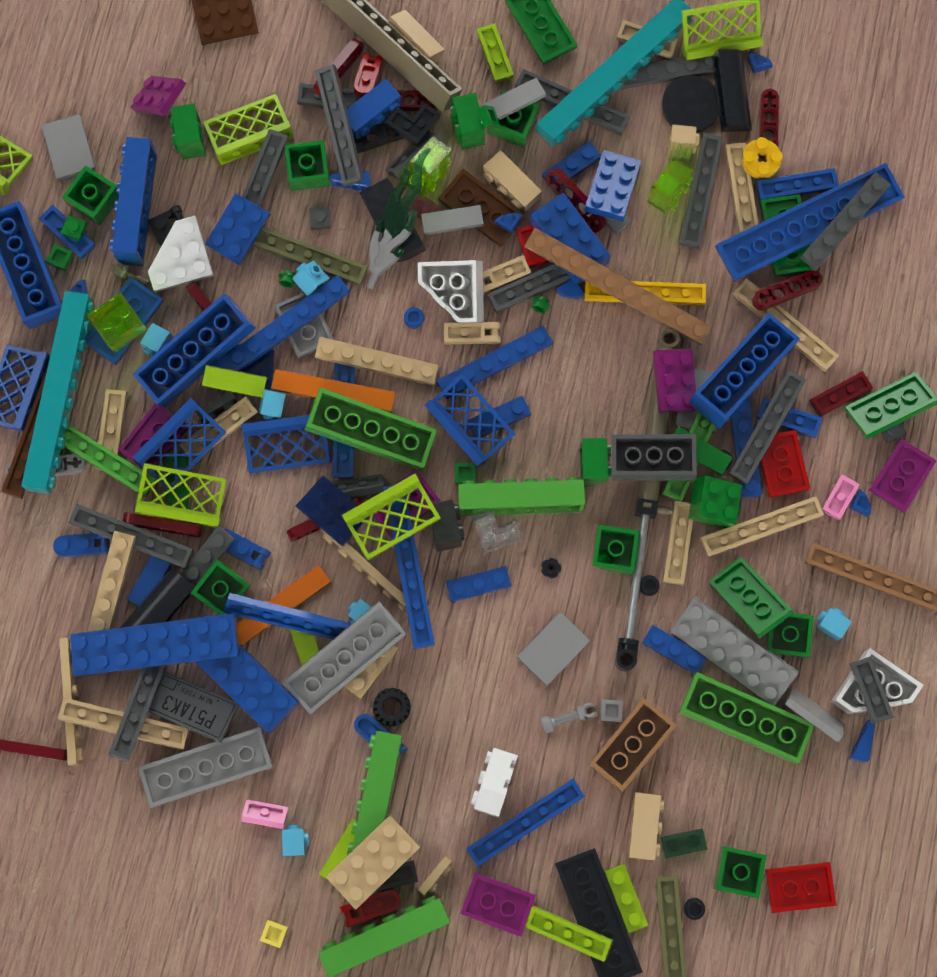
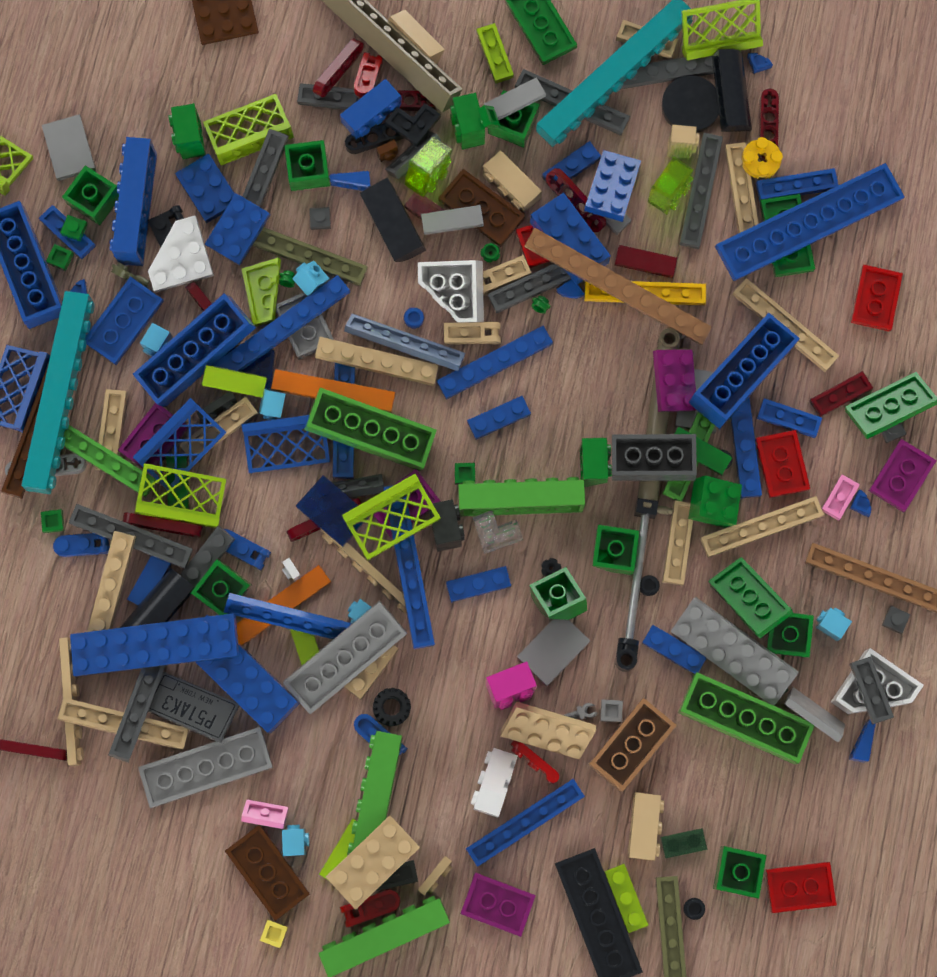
clear neon green brick [87,292,148,353] -> none
magenta plate [130,76,186,116] -> none
dark grey plate [315,64,364,186] -> none
clear green piece [366,148,431,290] -> none
blue fence [425,373,516,467] -> none
blue tile [495,213,522,234] -> none
lime plate [525,906,613,962] -> none
dark grey plate [729,370,806,485] -> none
dark red beam [752,270,823,311] -> none
dark grey plate [800,172,891,271] -> none
none -> green plate [41,509,65,533]
none -> blue plate [175,154,235,223]
none -> reddish brown plate [225,825,310,921]
none -> lime wing [242,257,281,327]
none -> white plate [282,558,301,582]
none -> sand blue plate [344,314,465,371]
none -> reddish brown plate [376,140,398,162]
none -> green plate [481,243,500,263]
none -> dark pink brick [486,661,537,710]
none -> tan plate [501,701,596,759]
none -> red plate [510,740,559,784]
none -> green slope [529,567,588,620]
none -> dark red tile [614,245,678,278]
none -> red plate [851,264,903,332]
none -> dark grey plate [882,606,911,634]

